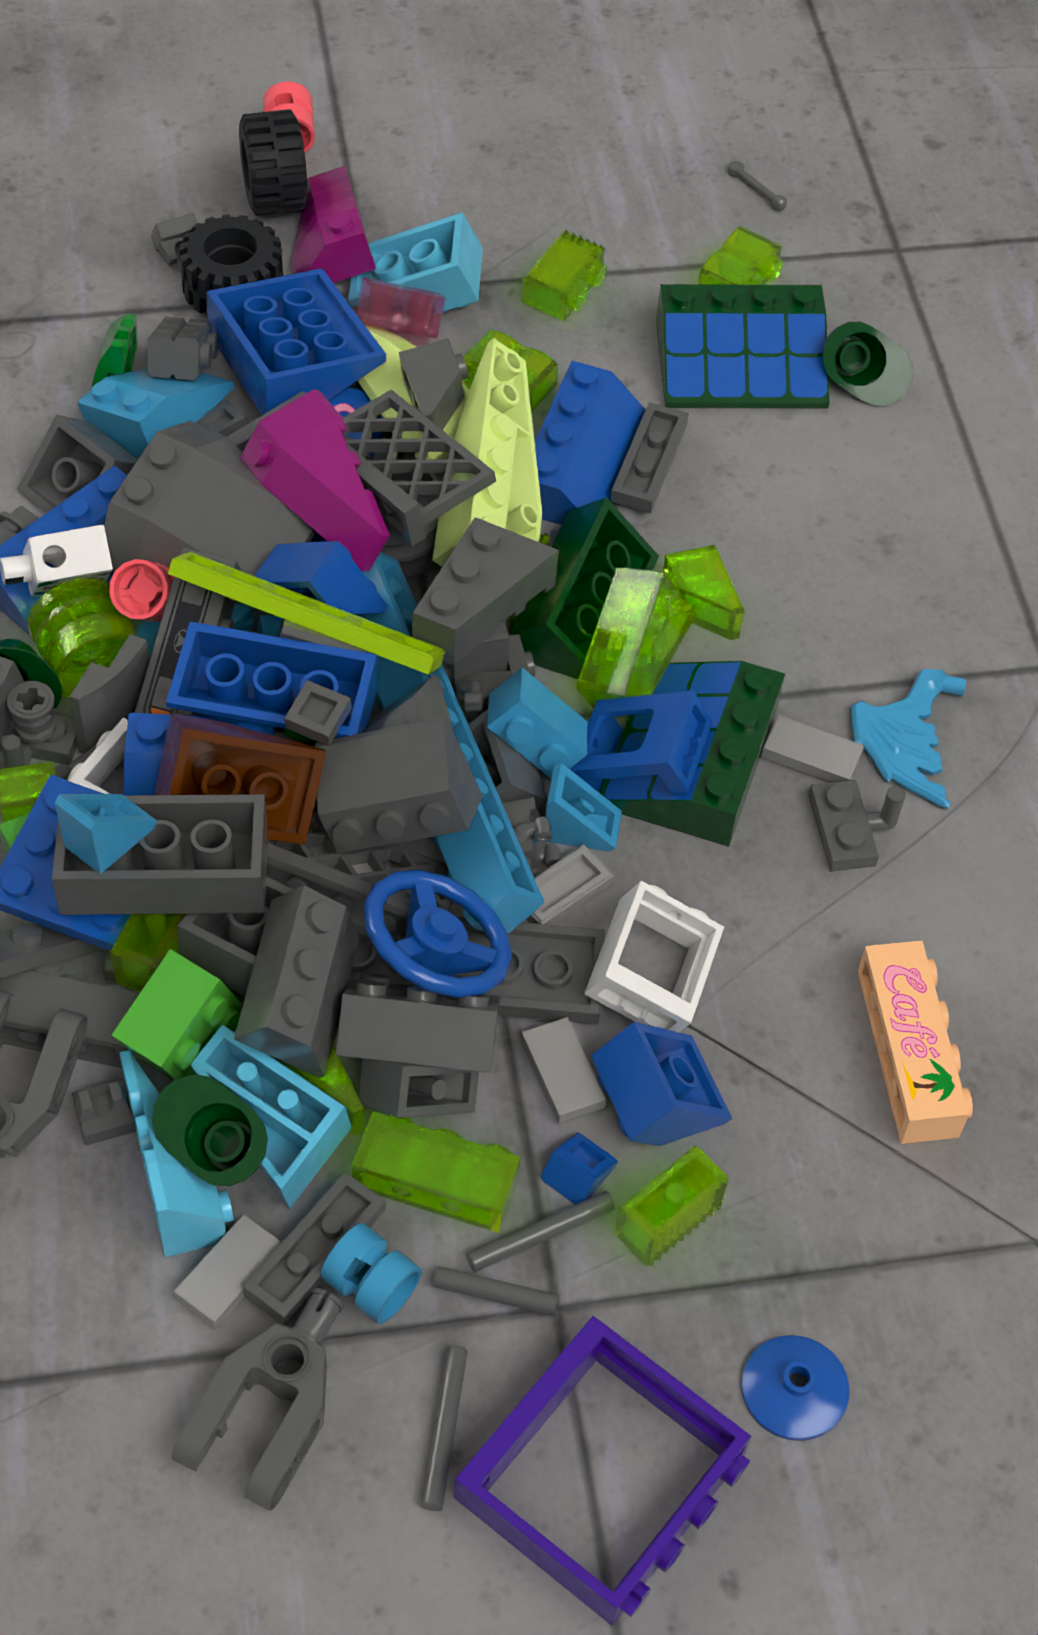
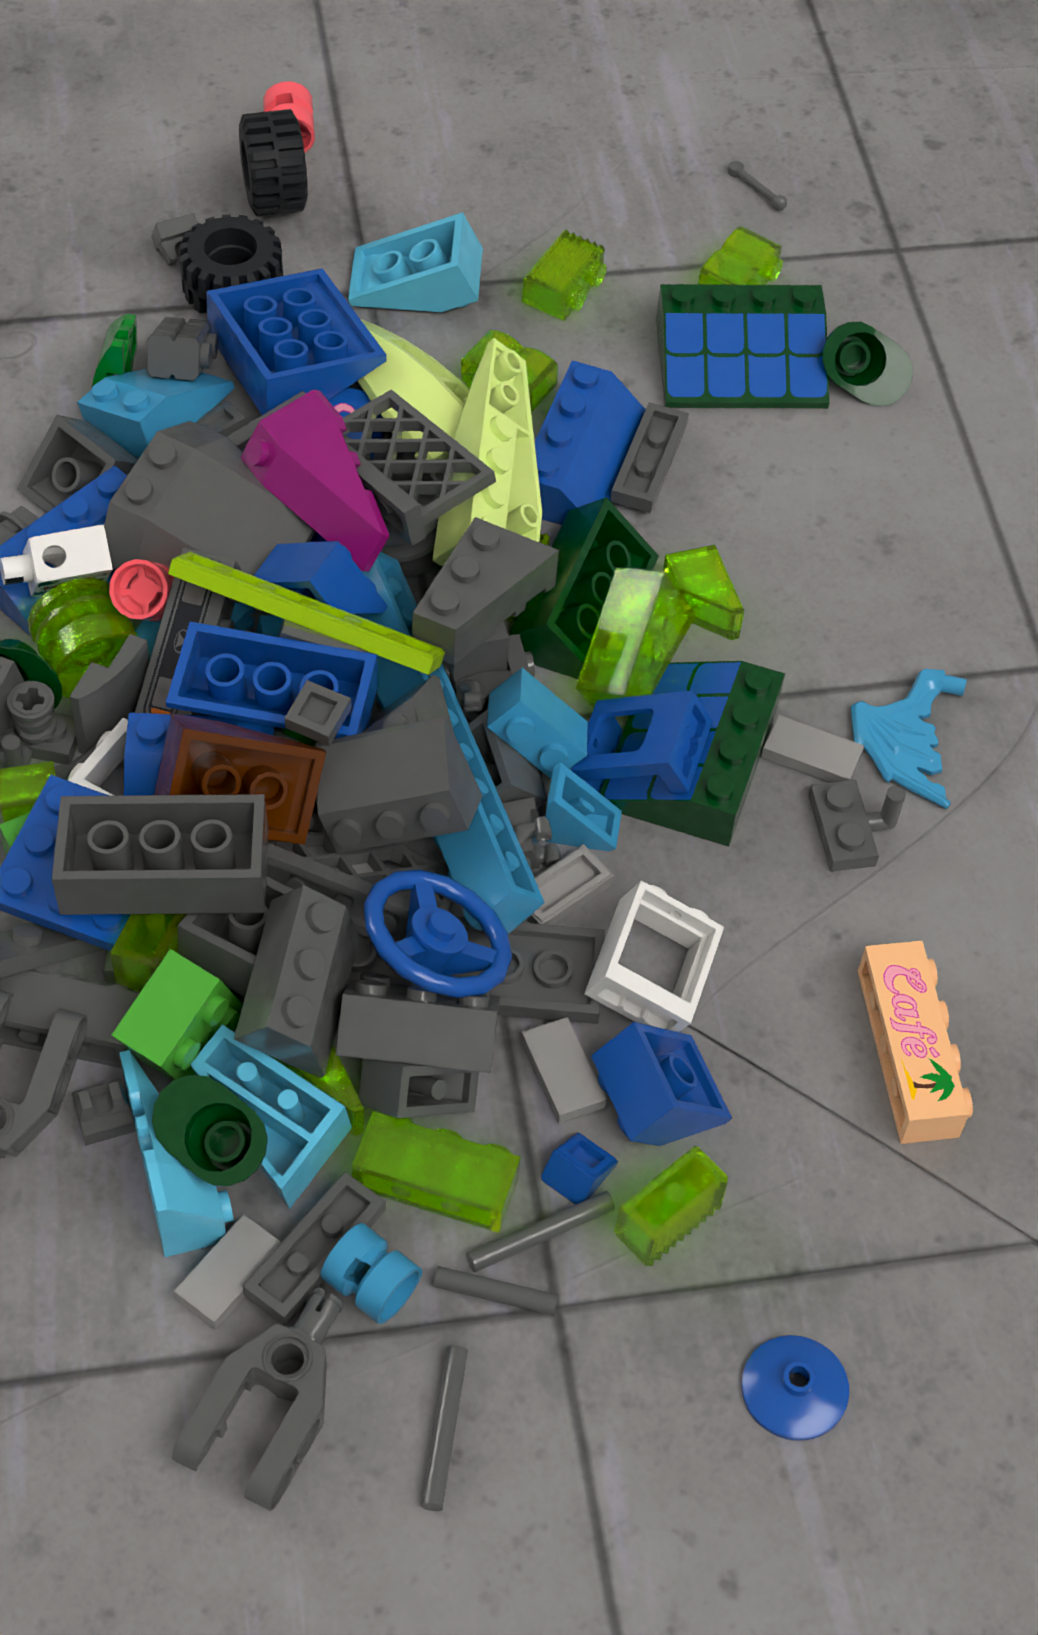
dark azure slope [55,794,157,874] -> none
magenta wedge [291,166,376,283] -> none
clear pink brick [355,277,445,339] -> none
dark grey slope [399,338,468,430] -> none
dark purple window [454,1316,751,1626] -> none

